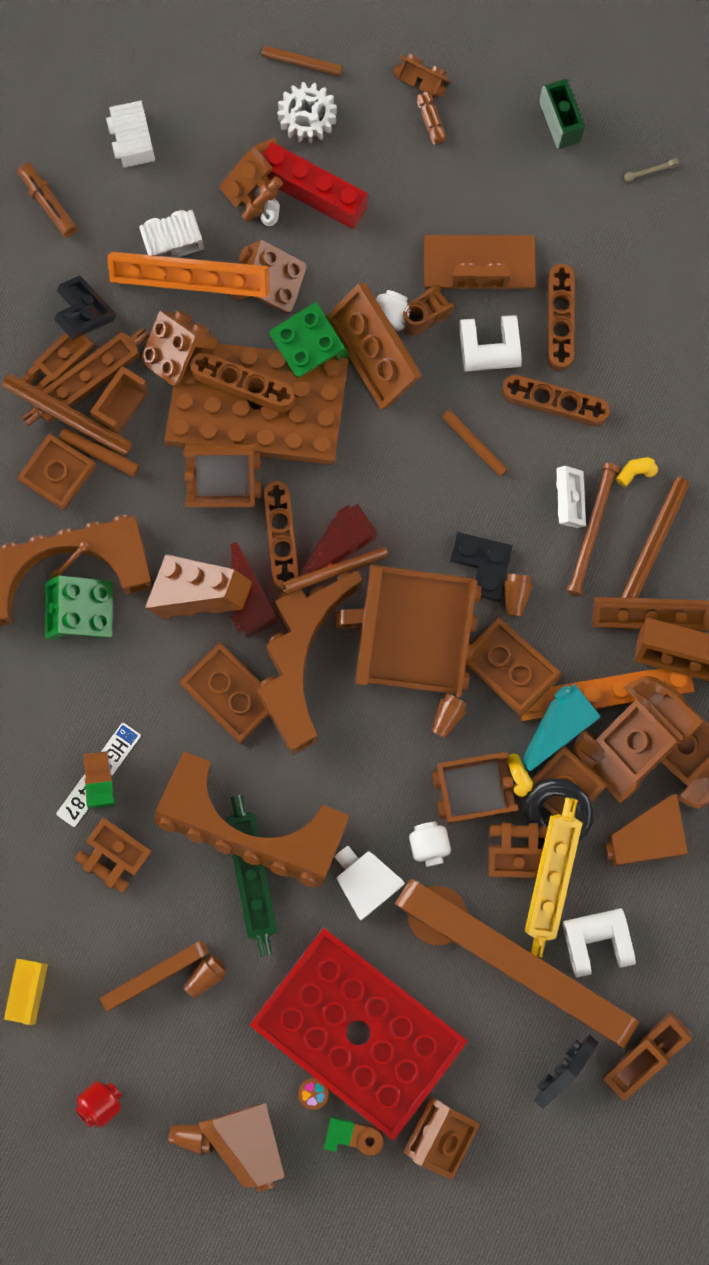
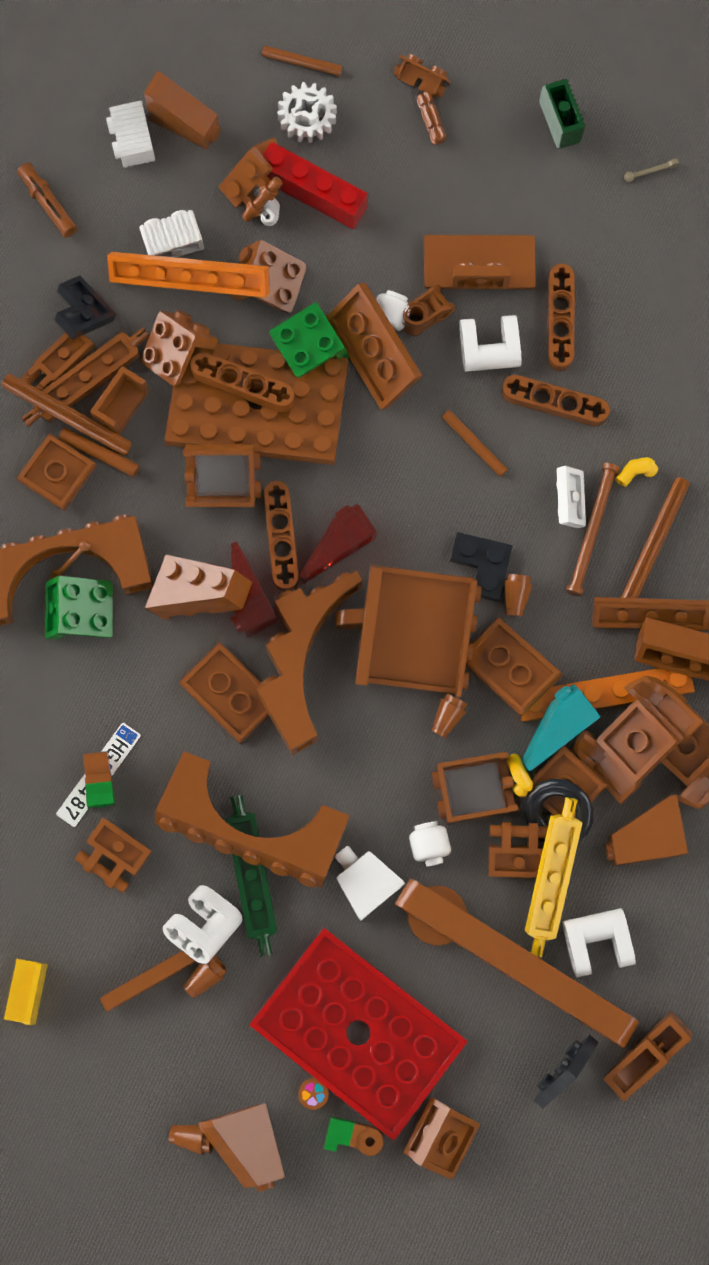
red head [75,1081,122,1128] -> none
dark orange piece [281,547,388,594] -> none
none -> dark orange slope [144,71,221,149]
none -> white connector [163,885,243,964]

